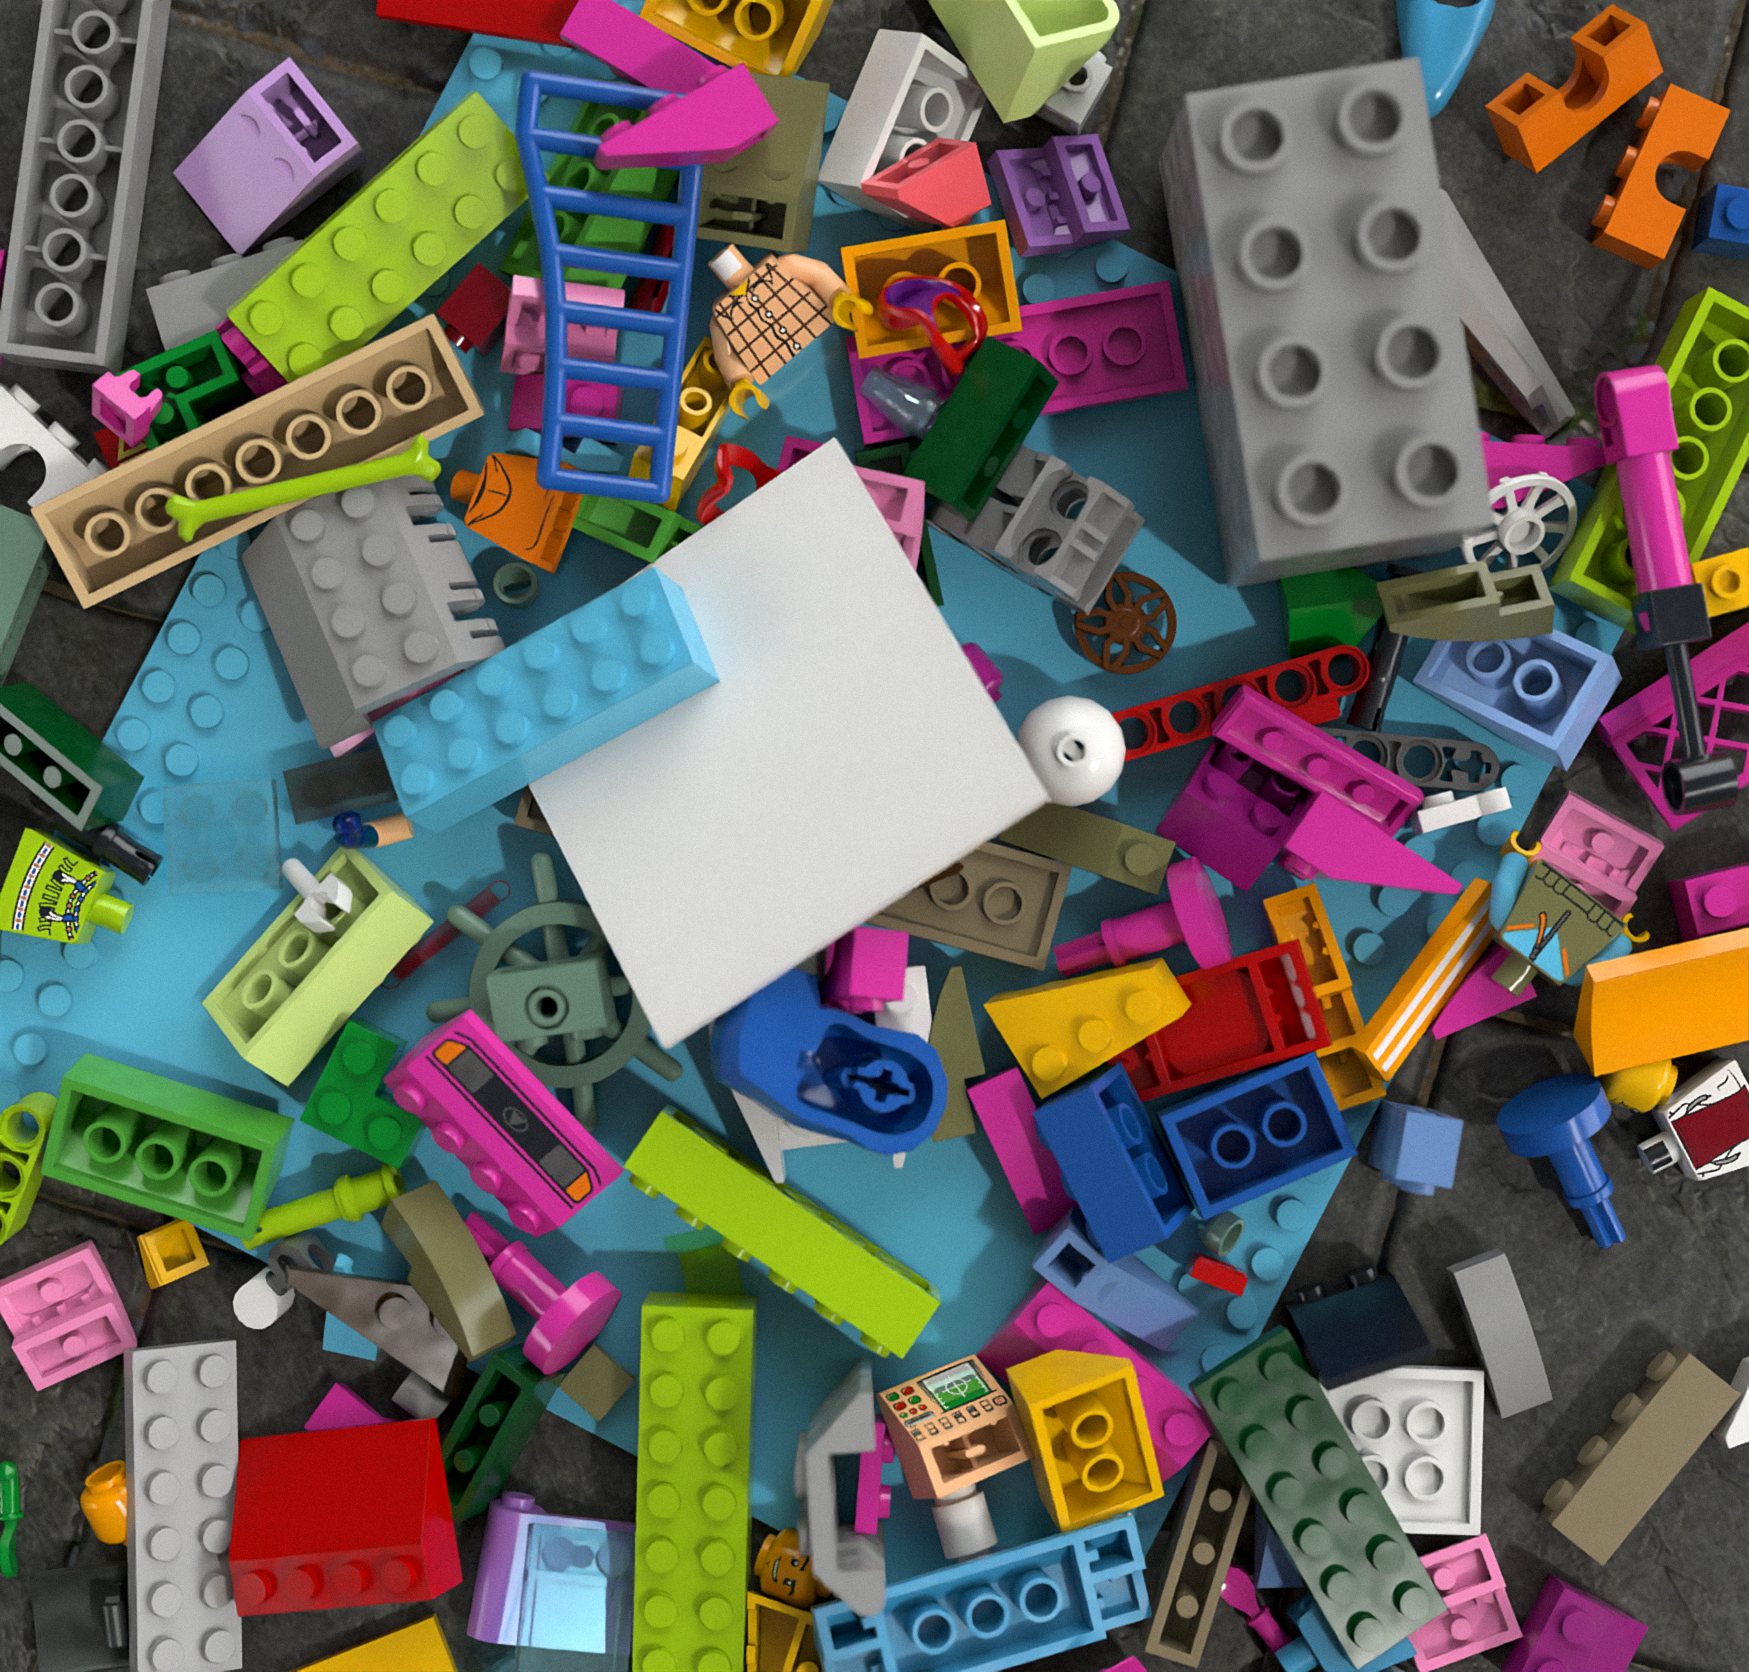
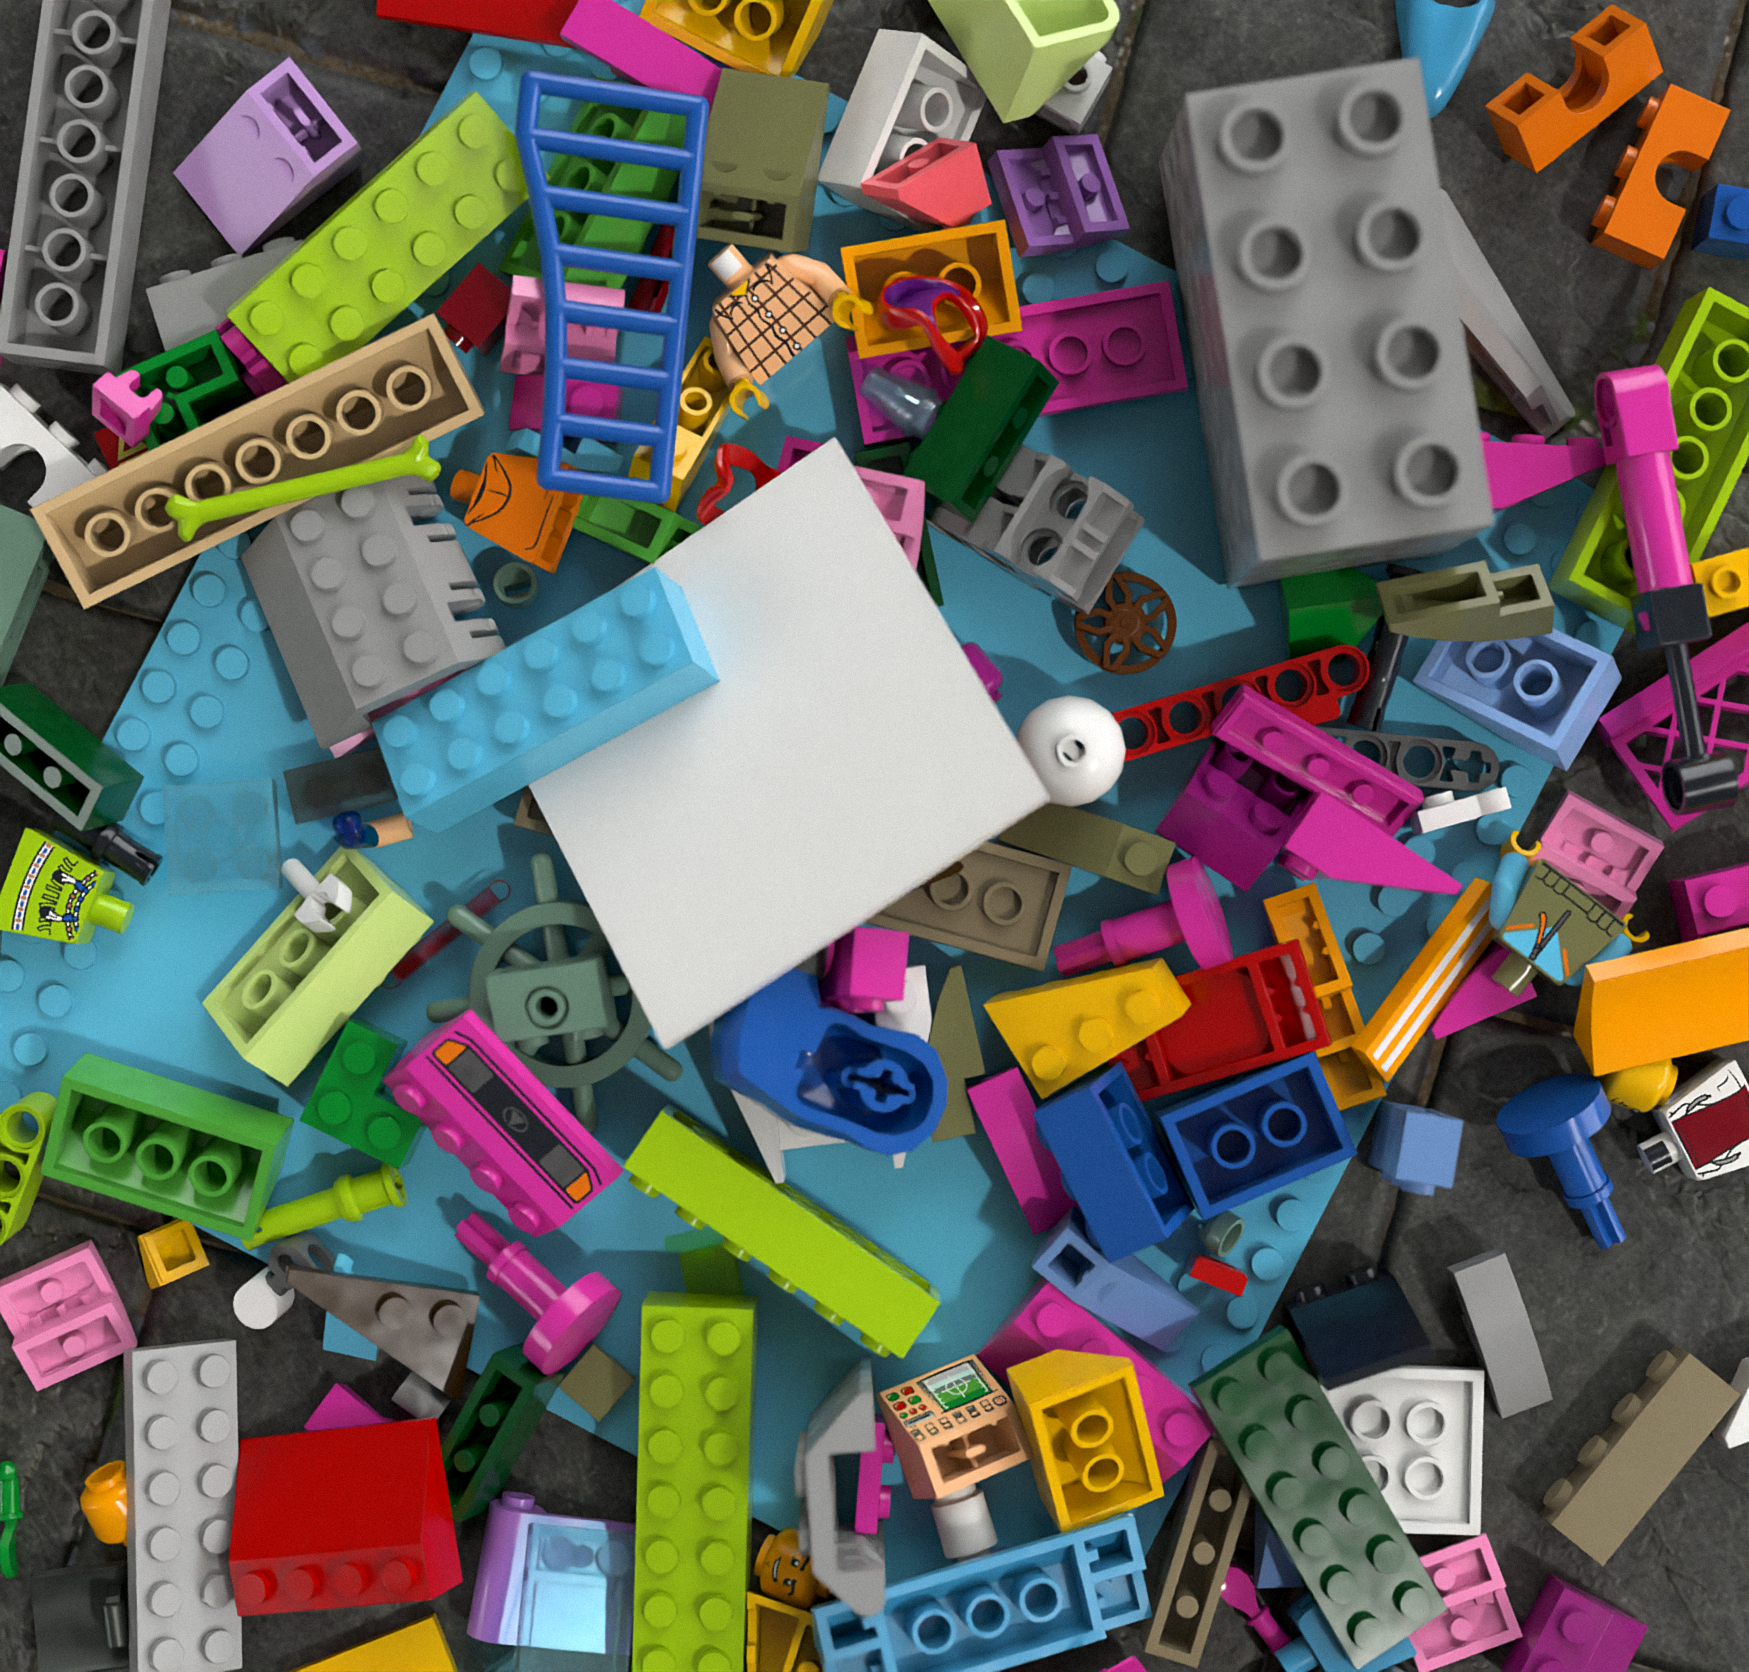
olive slope [381,1180,516,1362] -> none
dark pink slope [593,62,779,170] -> none
white wheel [1458,471,1578,573] -> none

